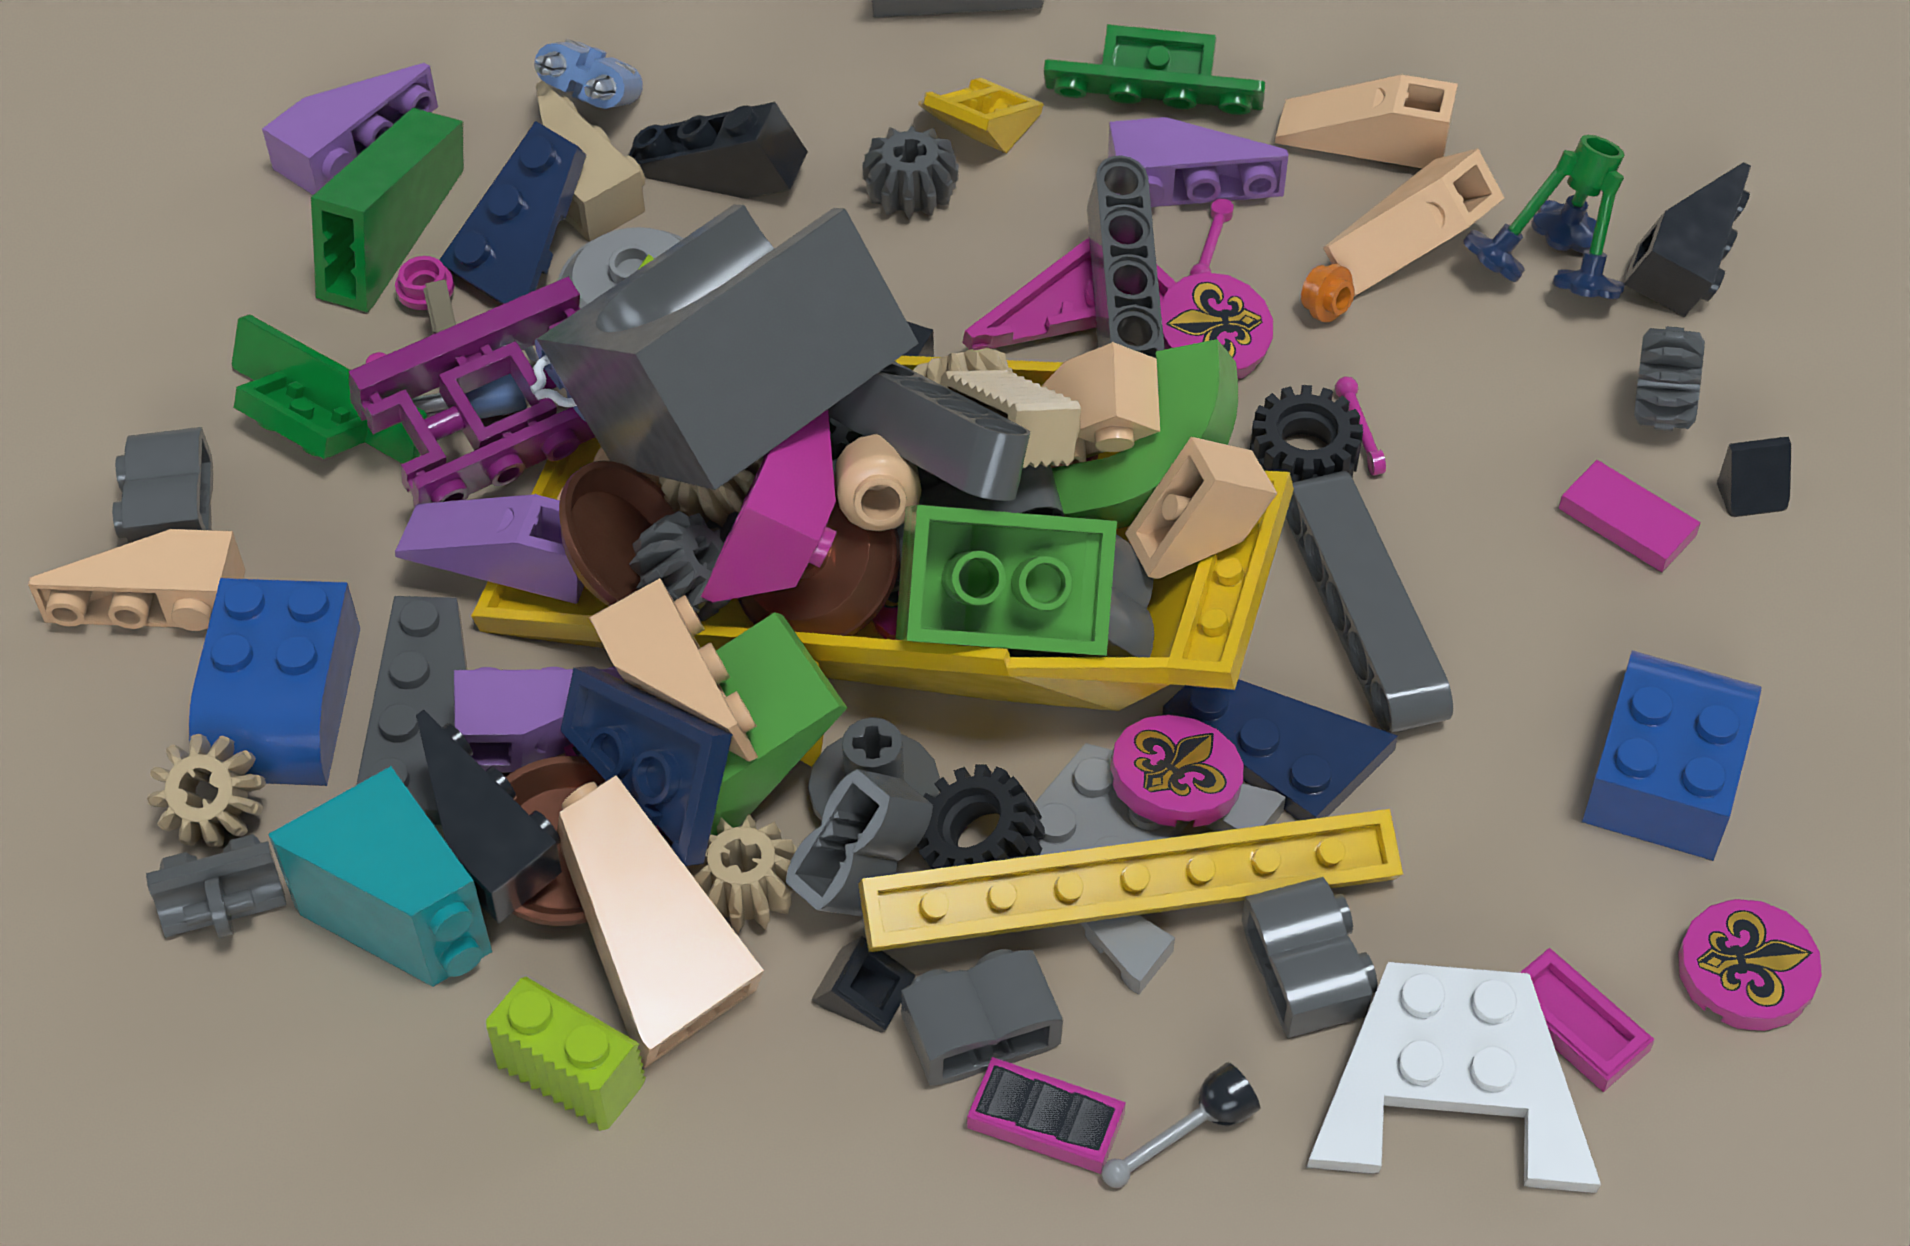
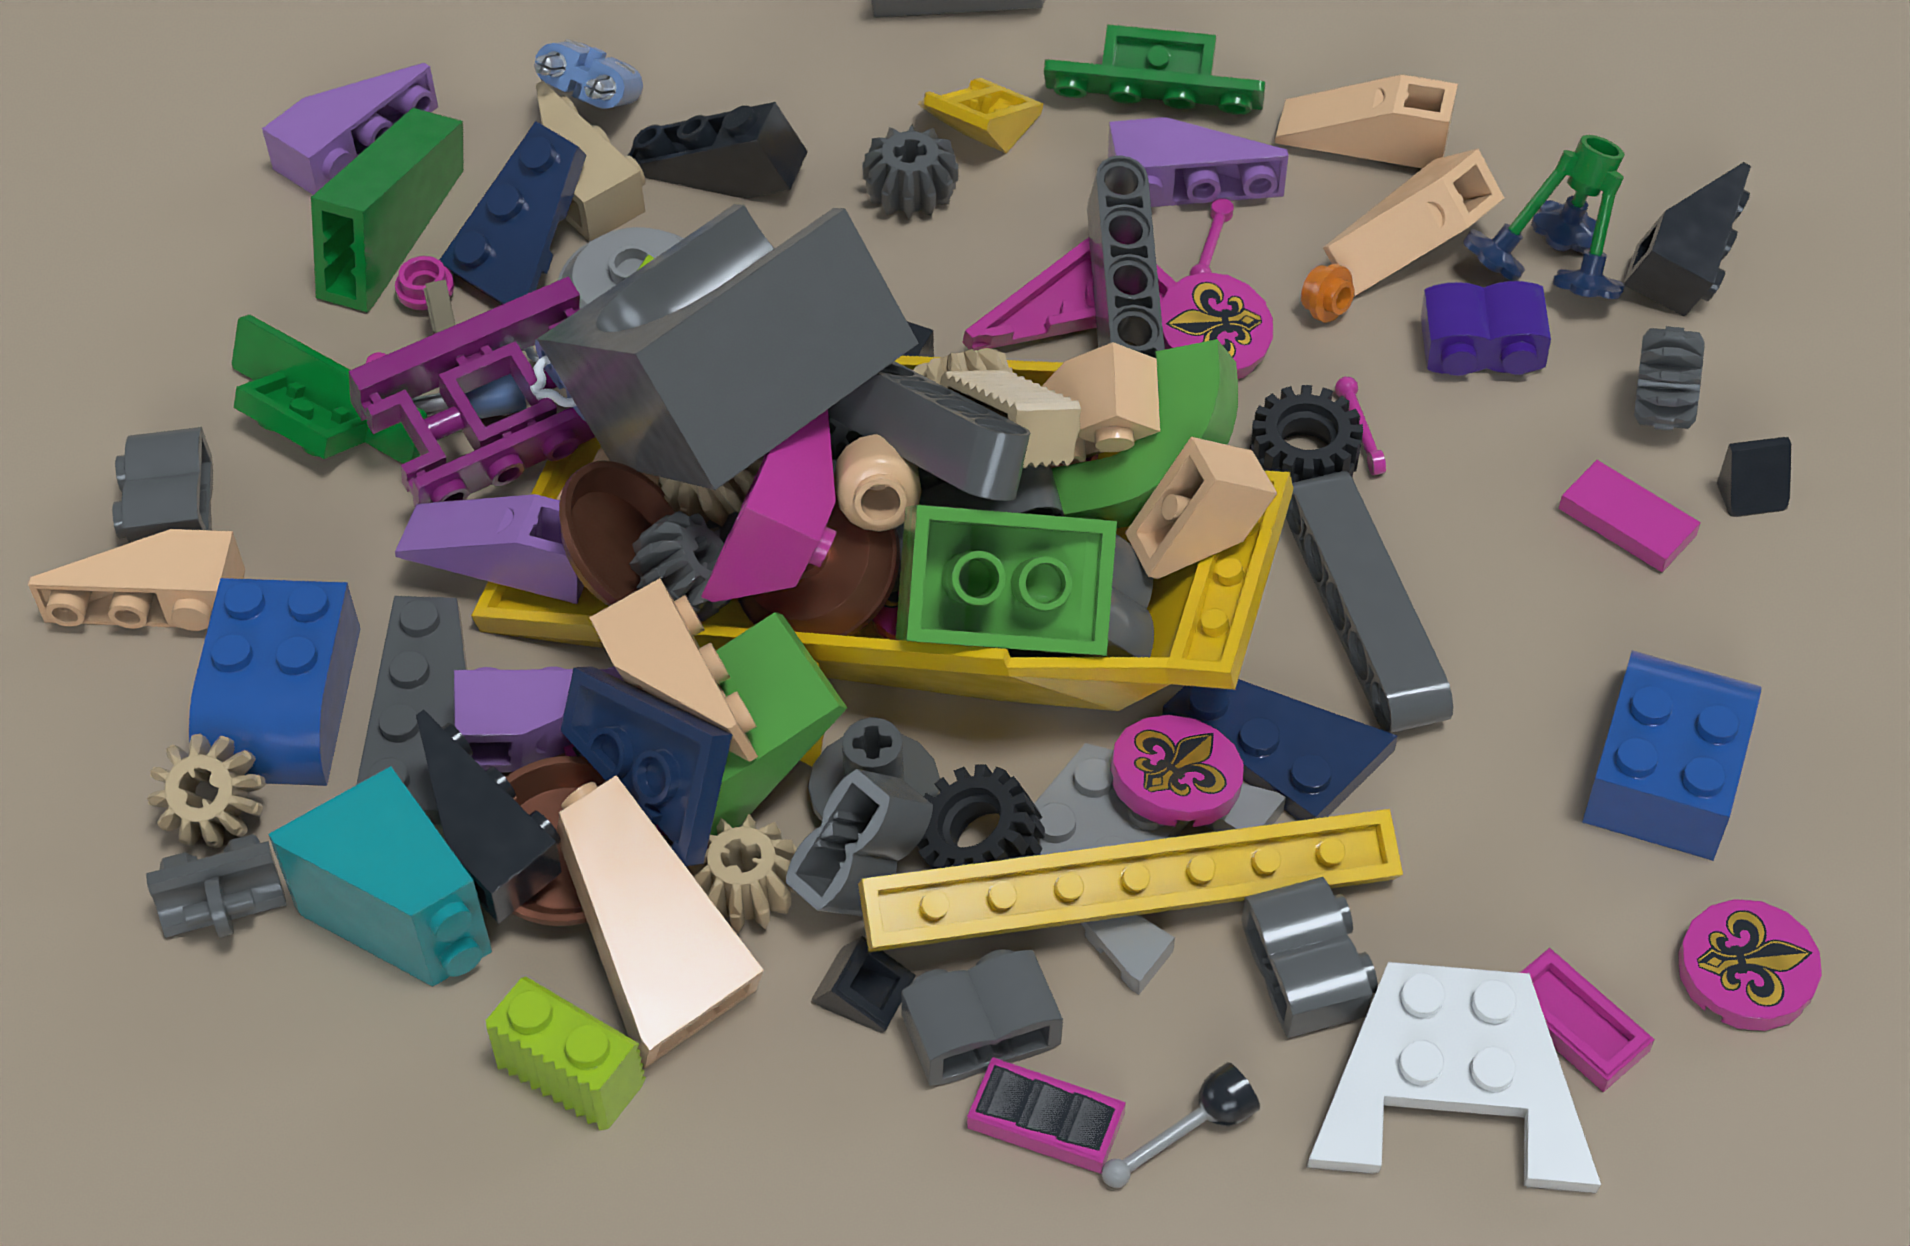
none -> dark purple brick [1421,281,1551,376]

